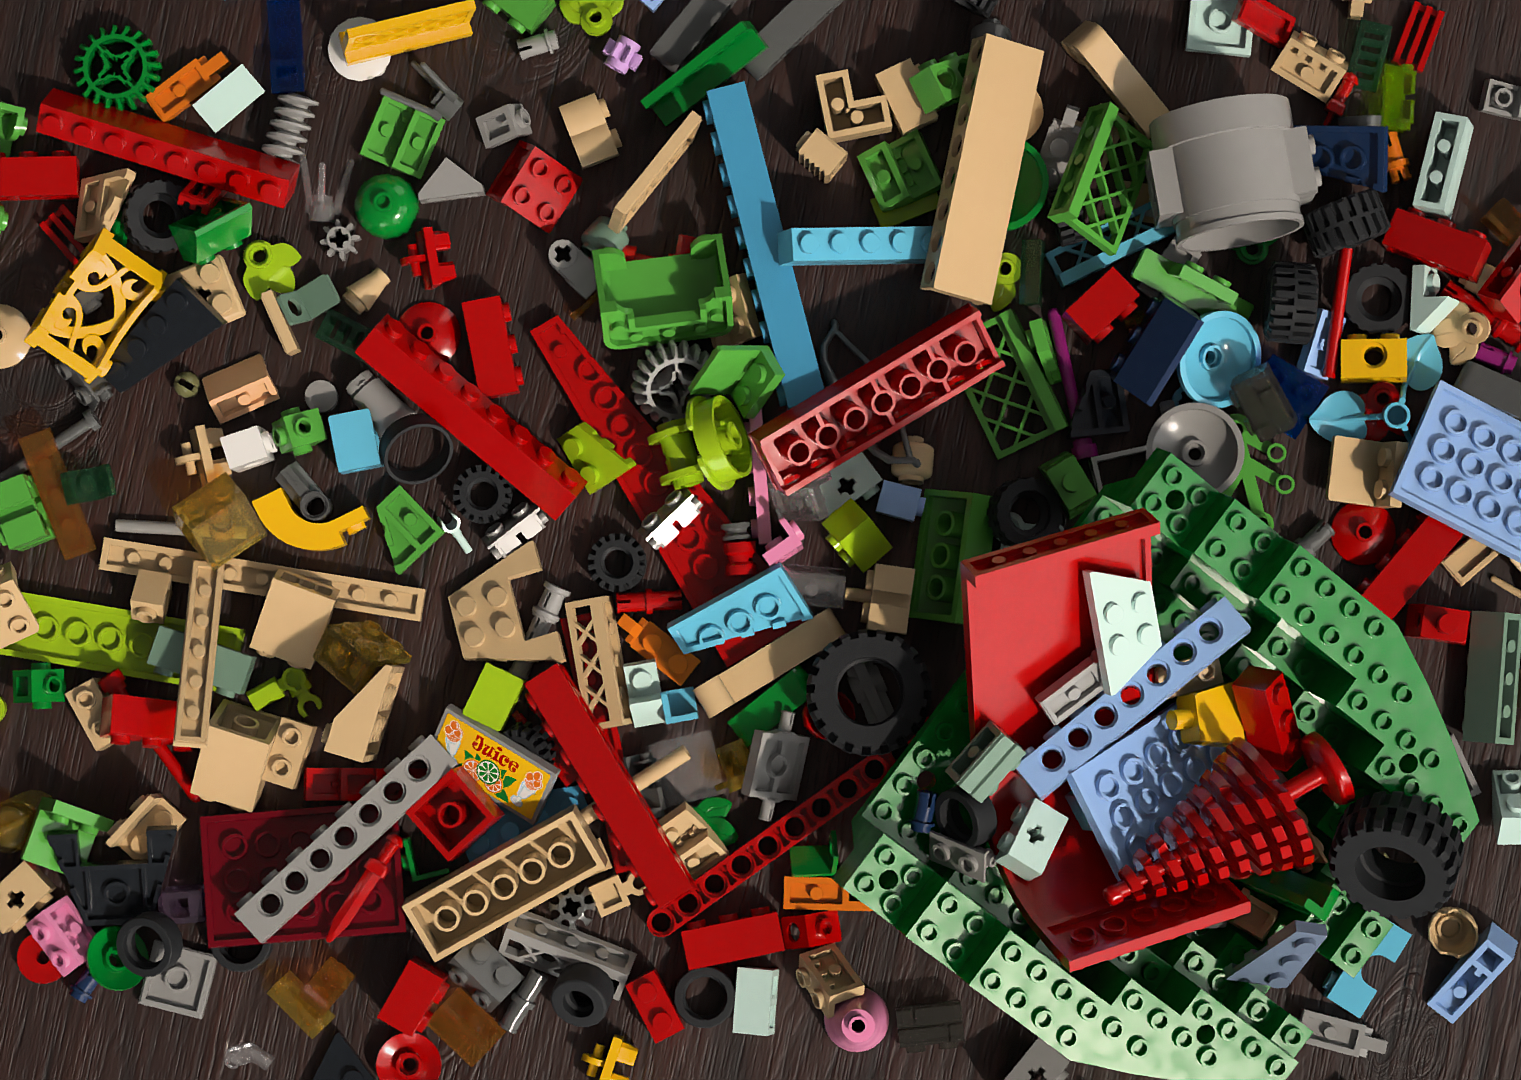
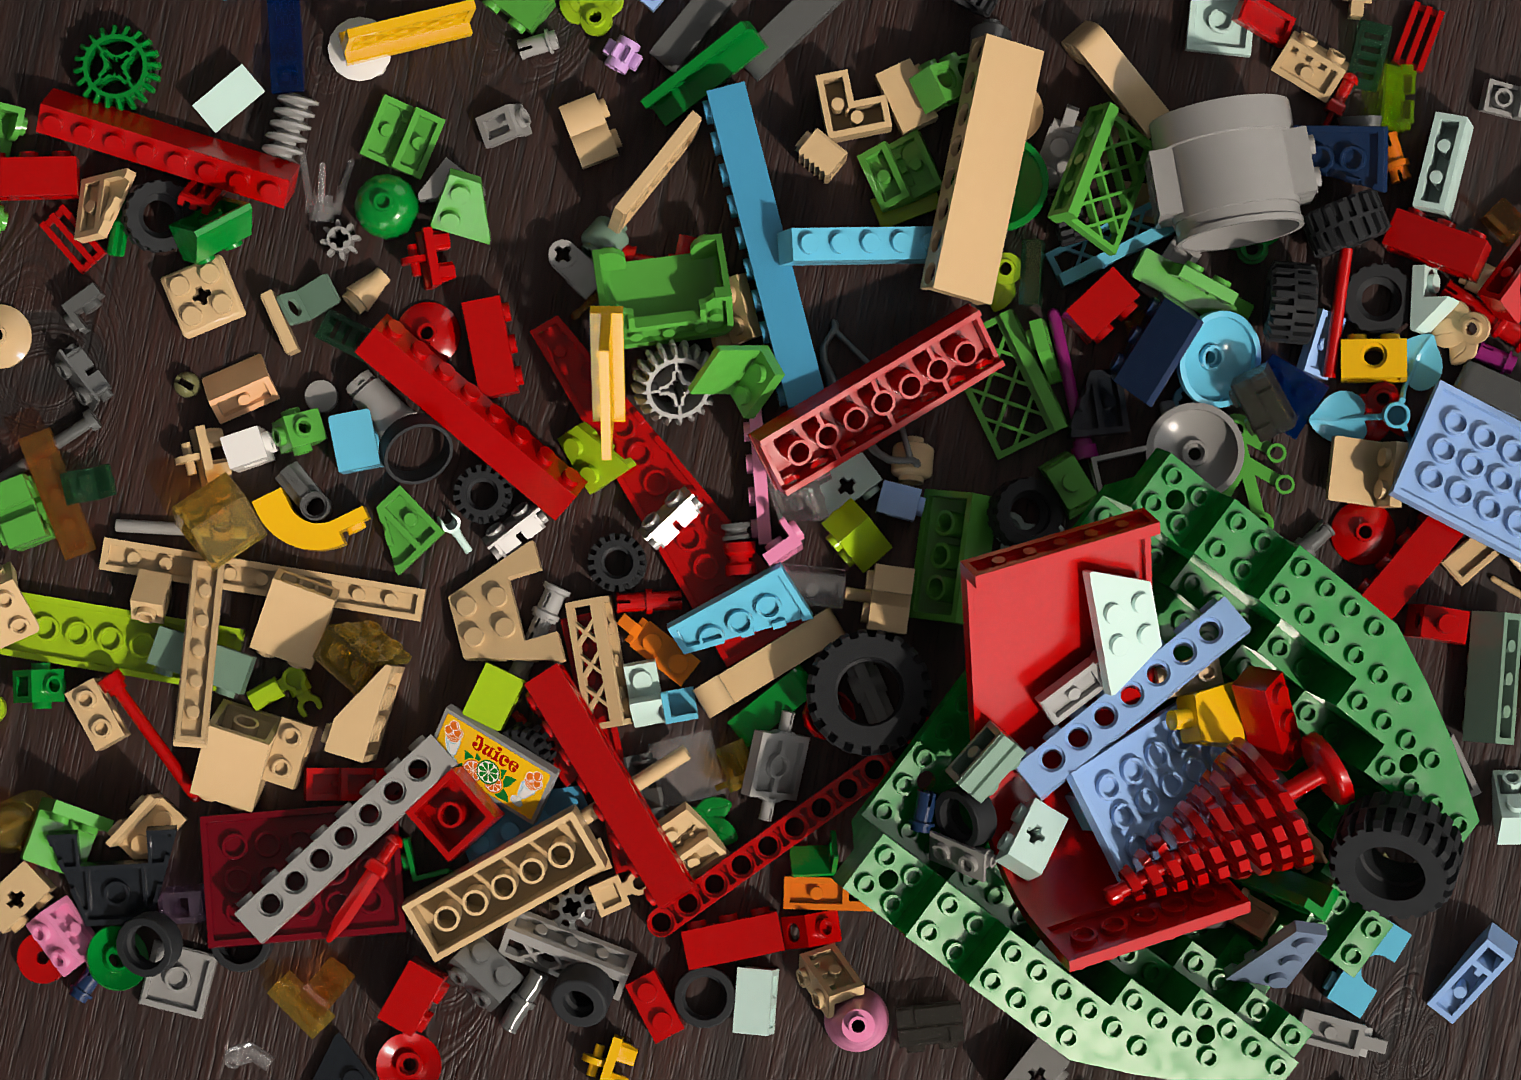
yellow fence [24,227,167,384] -> none
red brick [99,694,193,752] -> none
black wing [104,277,228,393] -> none
orange hinge [145,51,231,123] -> none
lime plate [243,240,302,301] -> none
dark grey plant [379,60,464,122] -> none
clear orange panel [428,986,507,1067] -> none
red bracket [486,140,583,233] -> none
lime piece [647,395,752,491] -> none
tan hair [1427,907,1479,958] -> none
none -> bright green wing [430,168,491,244]
none -> yellow fence [590,306,626,460]

